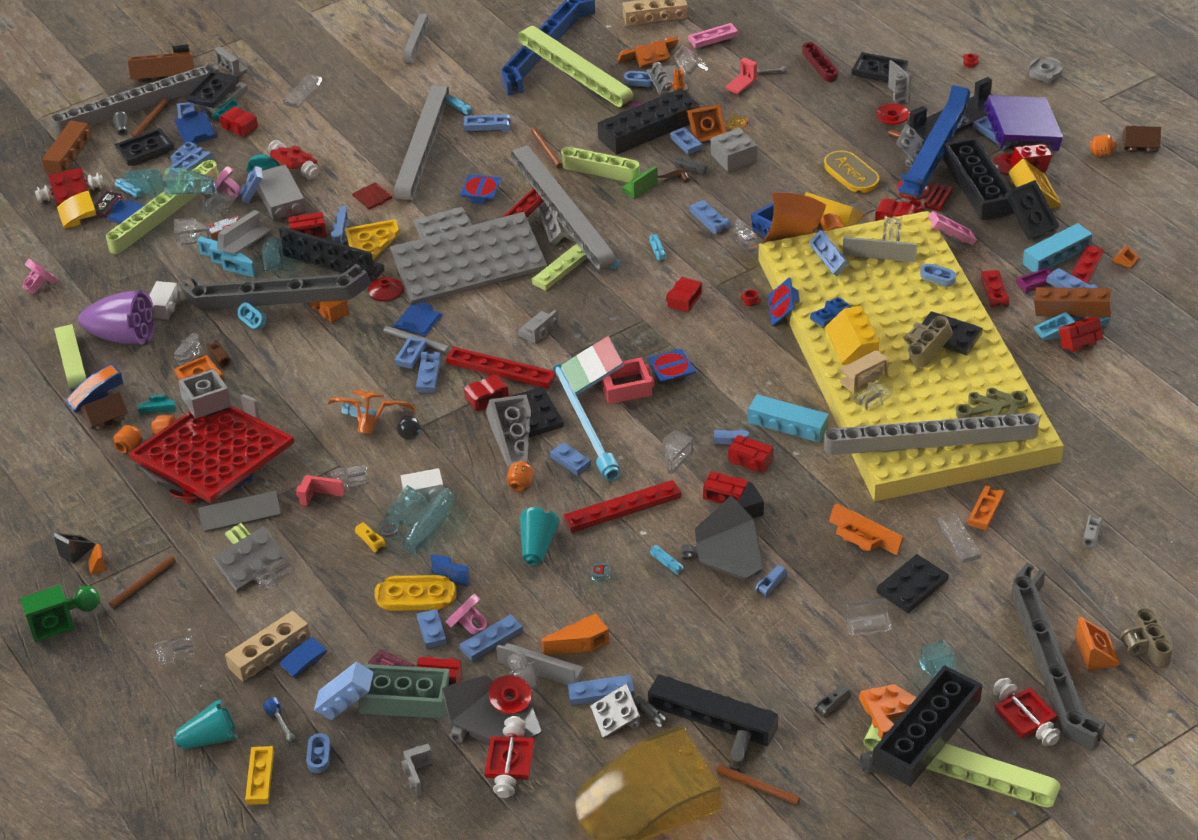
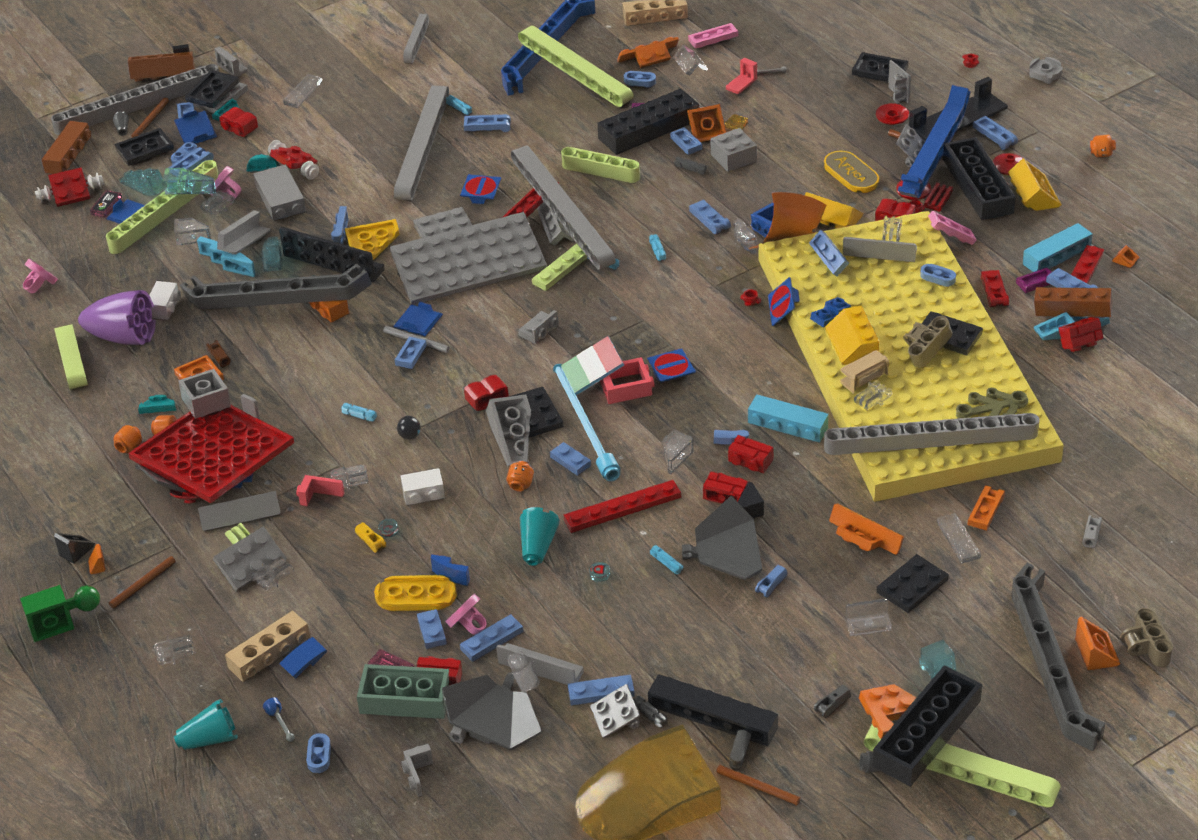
yellow slope [57,191,96,229] -> none
slope [66,363,124,413] -> none
reddish brown slope [80,392,128,430] -> none
medium azure axle [115,179,142,198] -> none
clear arm [174,333,201,367] -> none
tile [205,214,240,239] -> none
medium azure plate [238,302,267,330] -> none
medium blue plate [240,166,263,204] -> none
yellow plate [245,746,274,805] -> none
red brick [288,212,327,238] -> none
light blue brick [314,662,373,720] -> none
orange plant [328,390,415,434] -> none
clear red piece [352,182,392,210] -> none
red dish [368,277,403,302] -> none
clear light blue plate [385,485,457,553] -> none
medium blue plate [416,352,441,393] -> none
red plate [446,347,556,389] -> none
red plate [484,716,535,798] -> none
red dish [488,675,532,714] -> none
dark orange bar [531,127,563,169] -> none
orange slope [541,613,609,655] -> none
bright green panel [622,166,658,199] -> none
light grey hinge [646,62,688,95] -> none
reddish brown bar [658,169,690,183] -> none
red brick [666,277,703,313] -> none
orange pin [672,68,685,91] -> none
dark red beam [802,42,838,82] -> none
orange plate [820,213,844,231] -> none
panel [984,95,1063,151] -> none
red plate [993,678,1060,746] -> none
black plate [1005,180,1060,240] -> none
red brick [1009,144,1052,172] -> none
reddish brown slope [1122,126,1161,152] -> none

